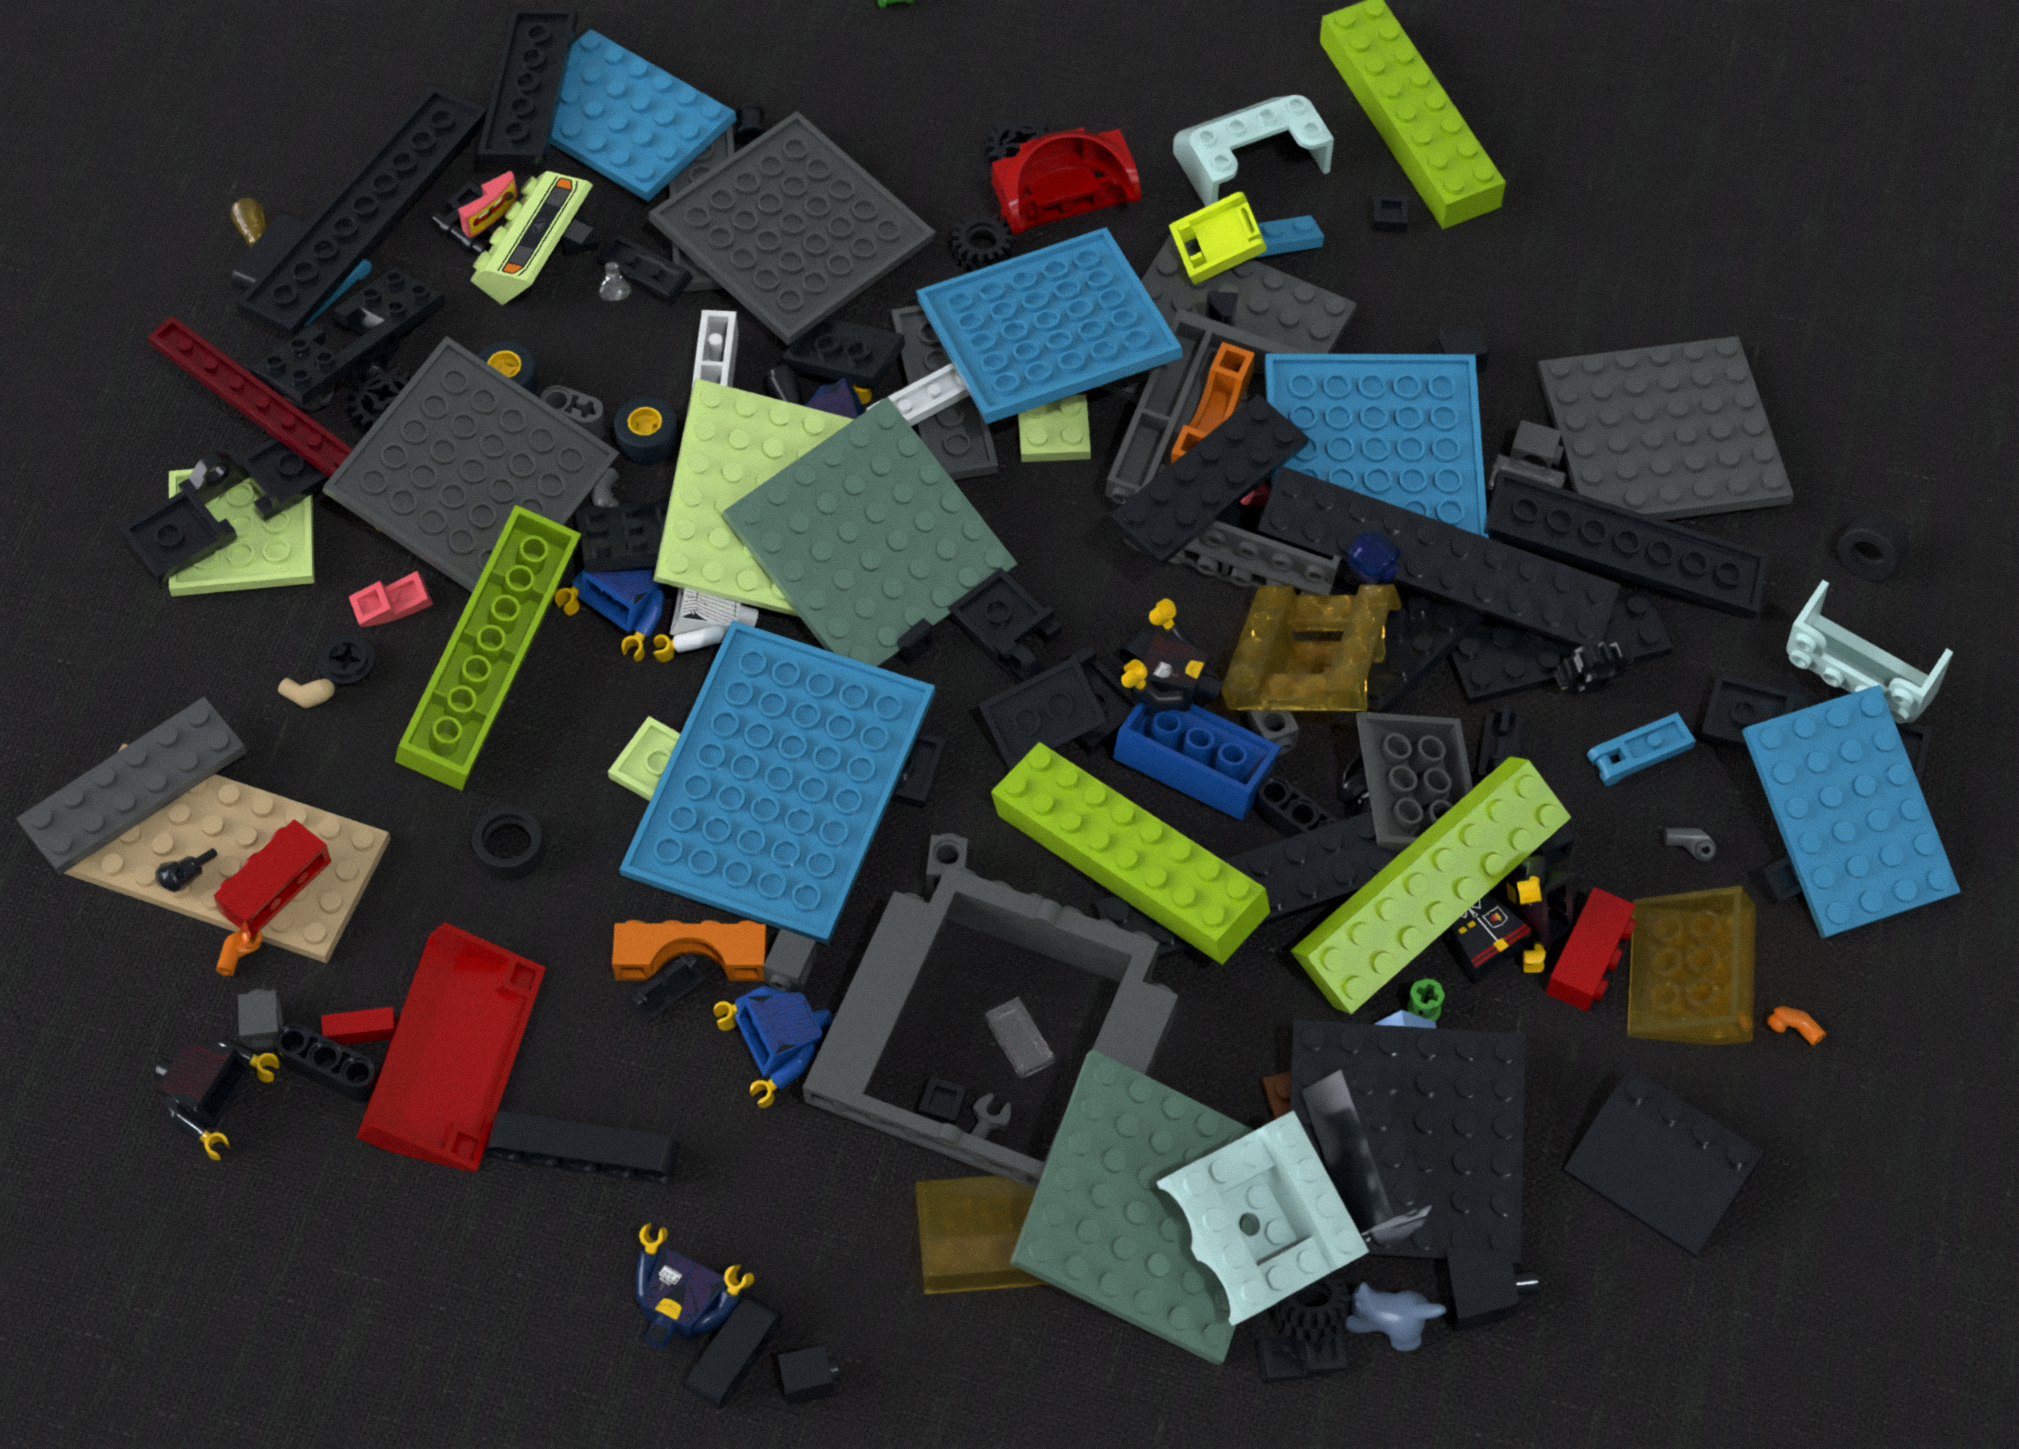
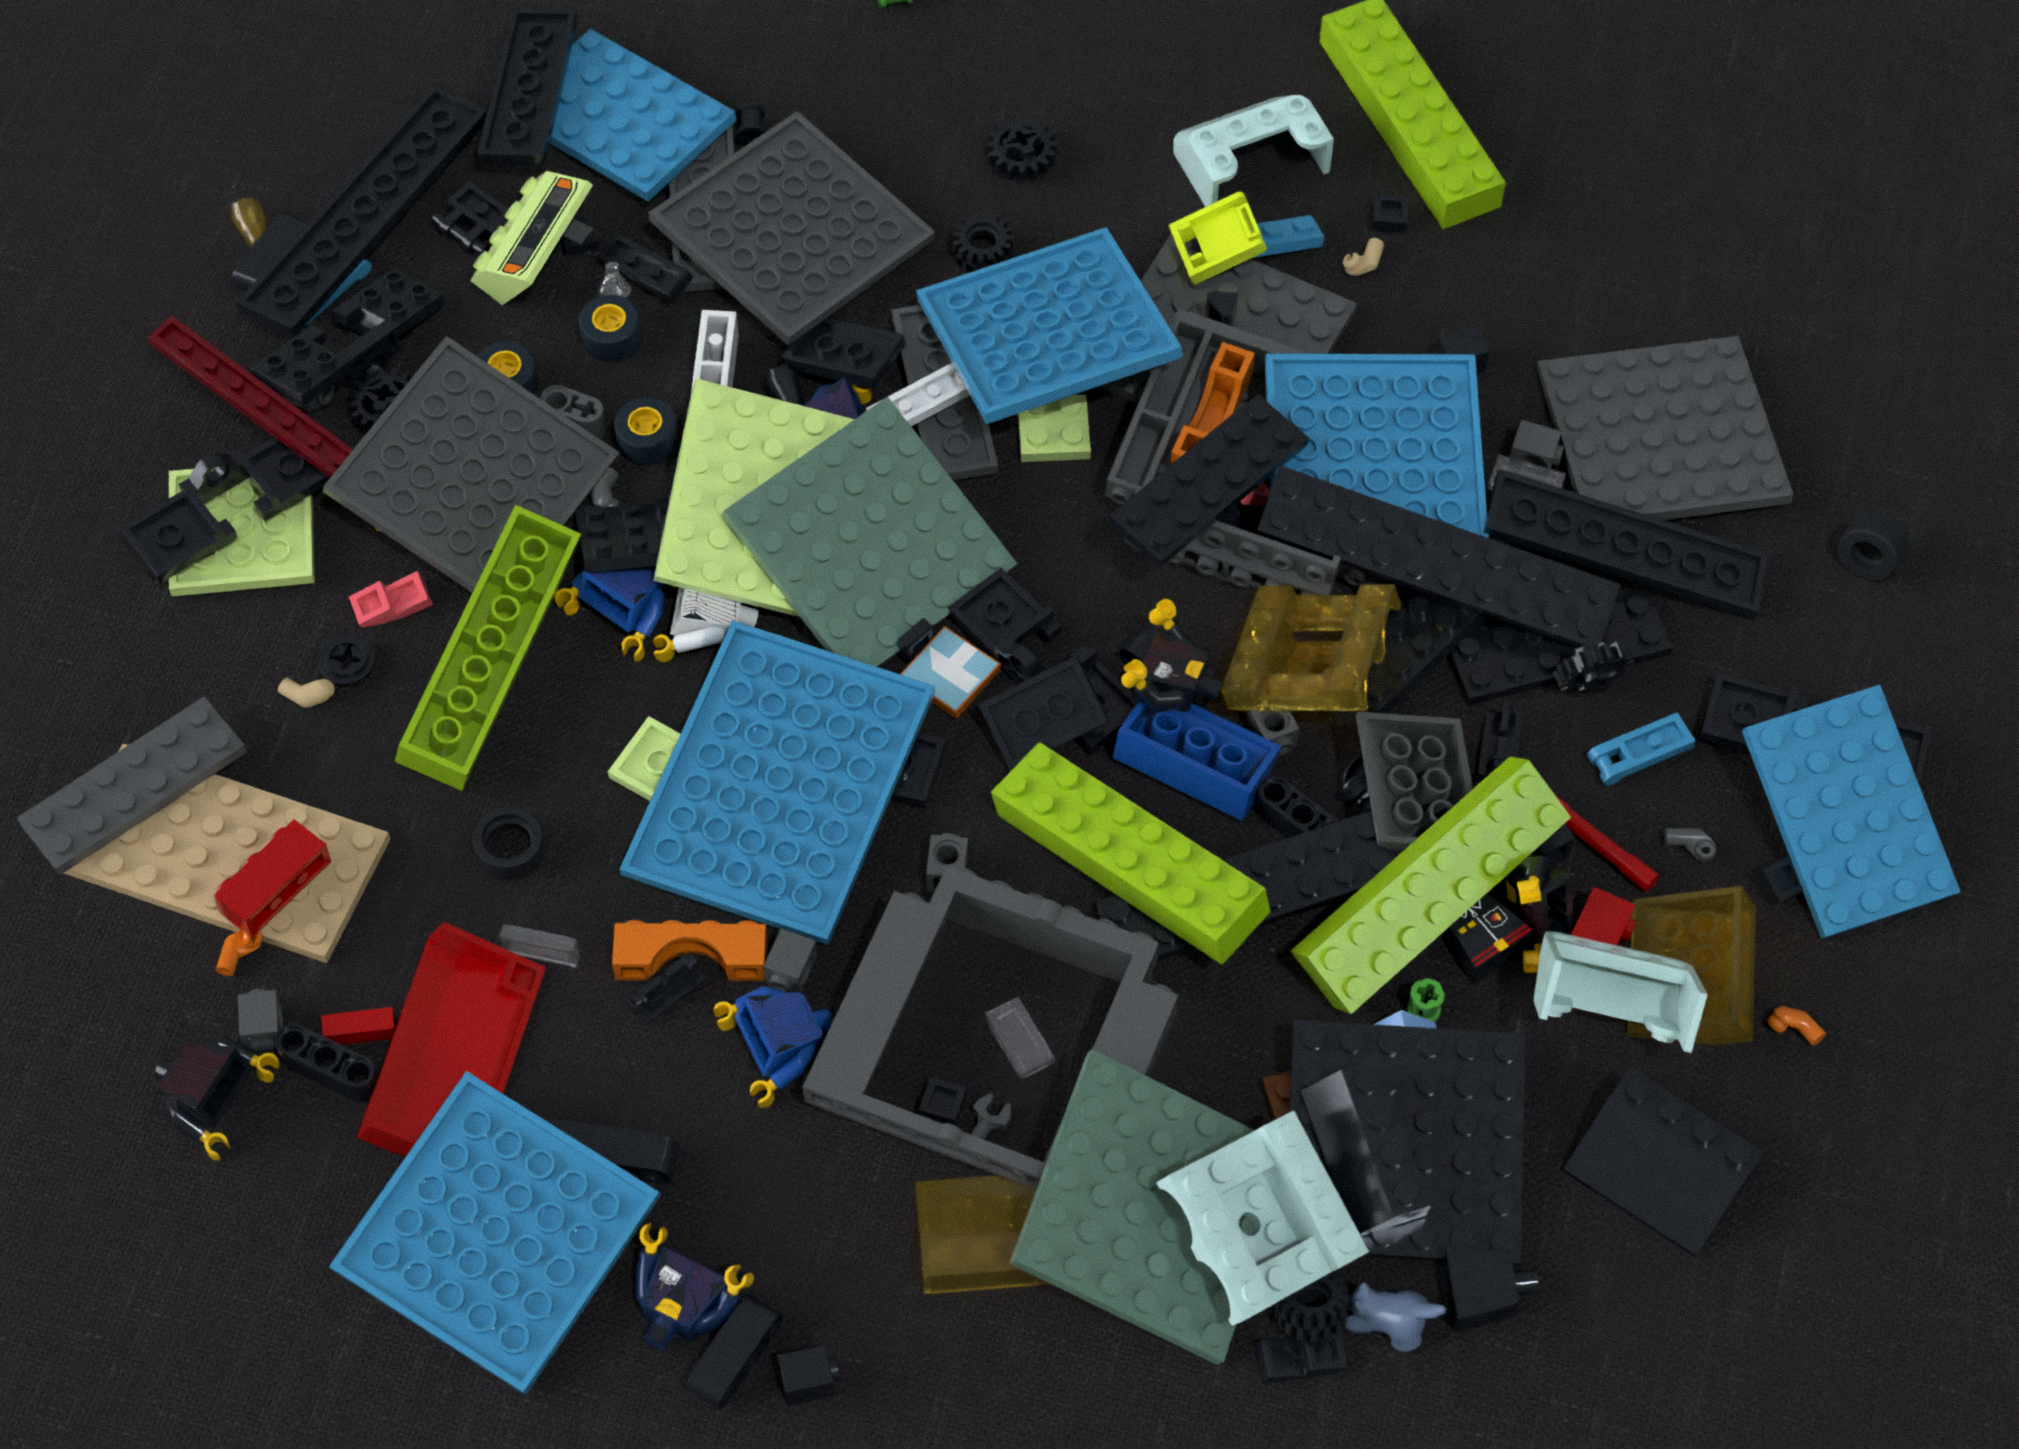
black piece [155,848,218,892] -> none
slope [458,171,518,239] -> none
red piece [992,127,1141,234] -> none
clear blue head [1347,531,1401,585] -> none
light aqua windscreen [1786,580,1953,723] -> none
none -> dark azure plate [329,1071,661,1395]
none -> clear tile [500,924,580,968]
none -> black wheel [578,294,642,362]
none -> tile [900,626,1001,719]
none -> tan arm [1343,238,1384,276]
none -> light aqua windscreen [1534,931,1708,1053]
none -> red piece [1554,793,1660,892]

